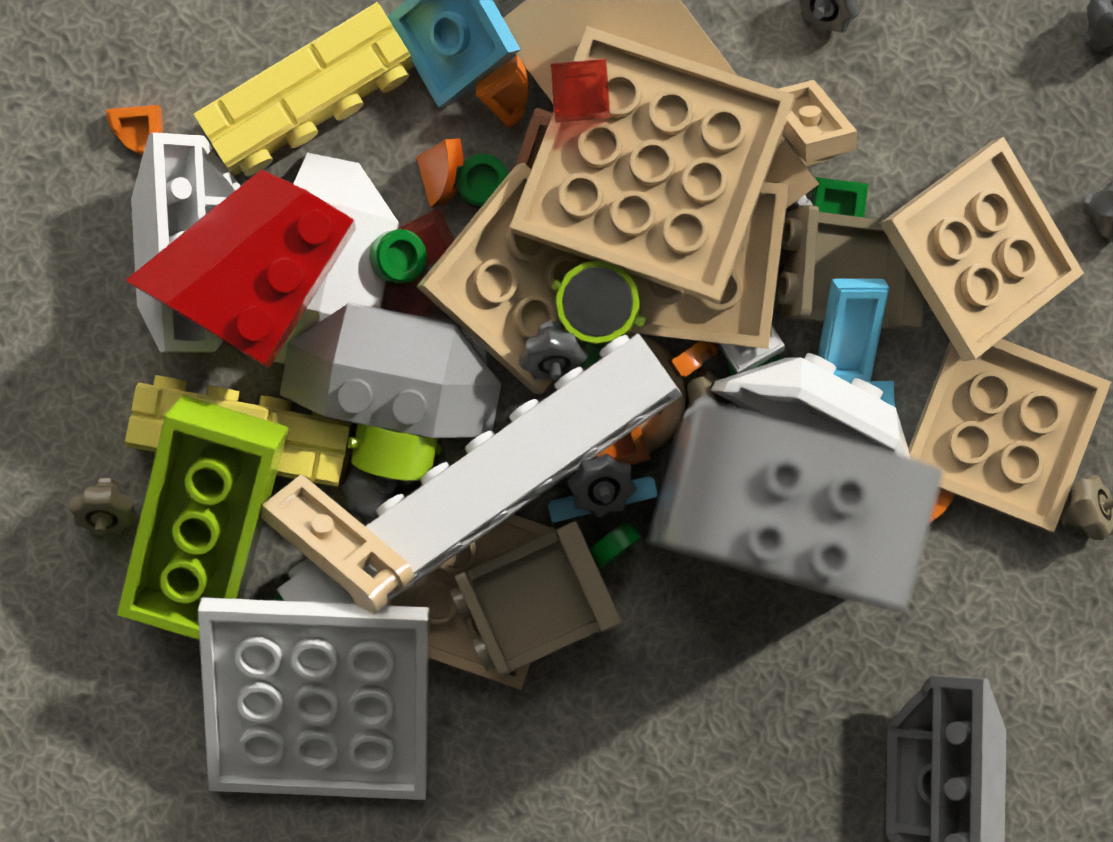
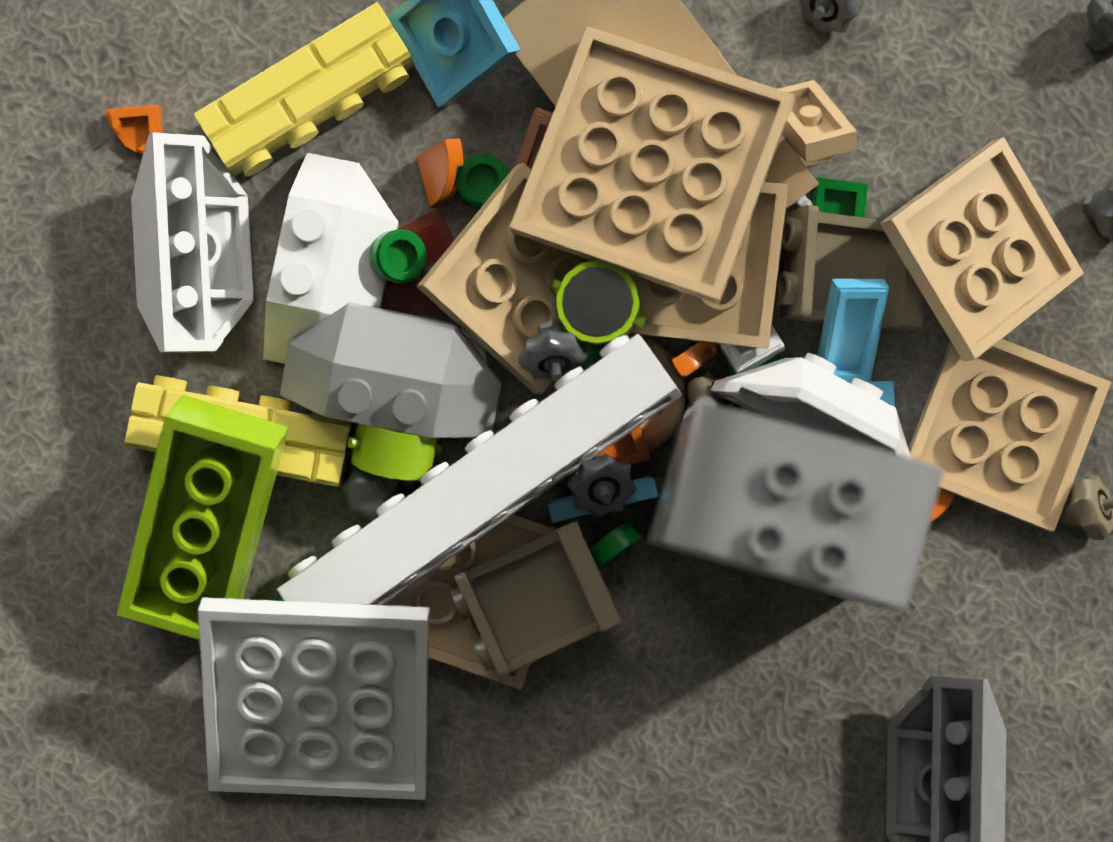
dark tan piece [68,477,138,535] -> none
red wedge [125,169,356,369] -> none
tan plate [260,474,414,614] -> none
orange tile [475,56,529,129] -> none
clear red tile [551,58,611,123] -> none

